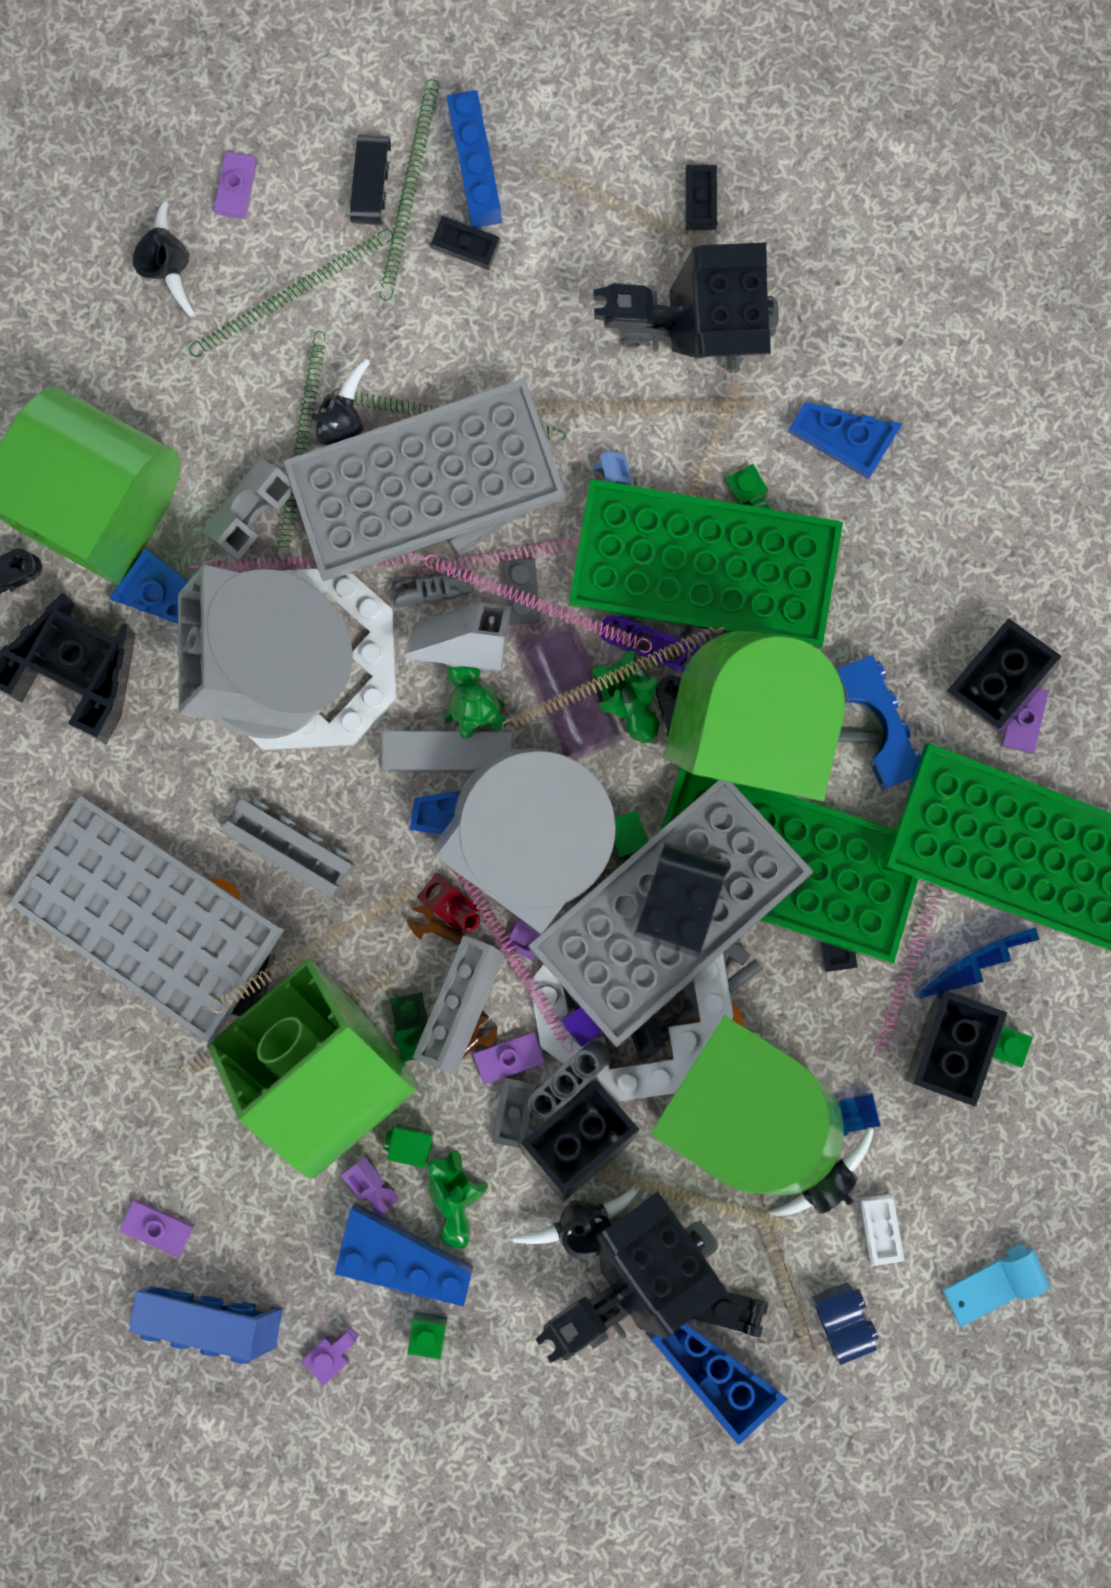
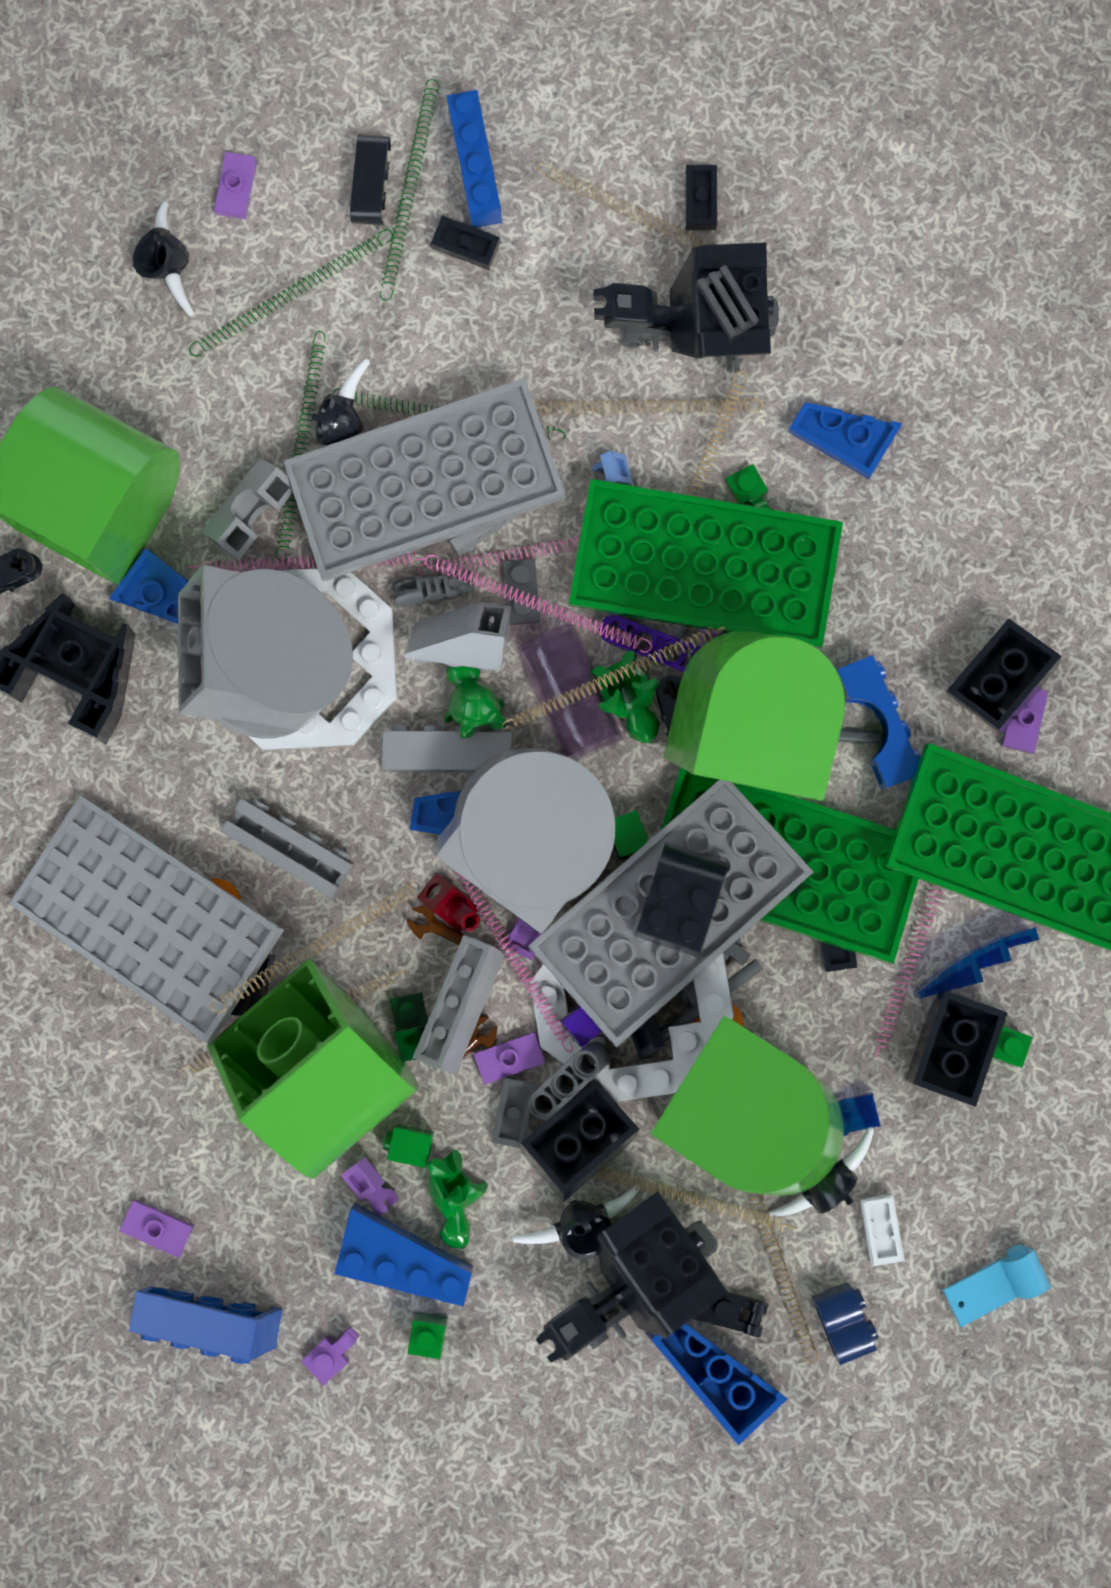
none -> flat silver tile [697,265,758,340]

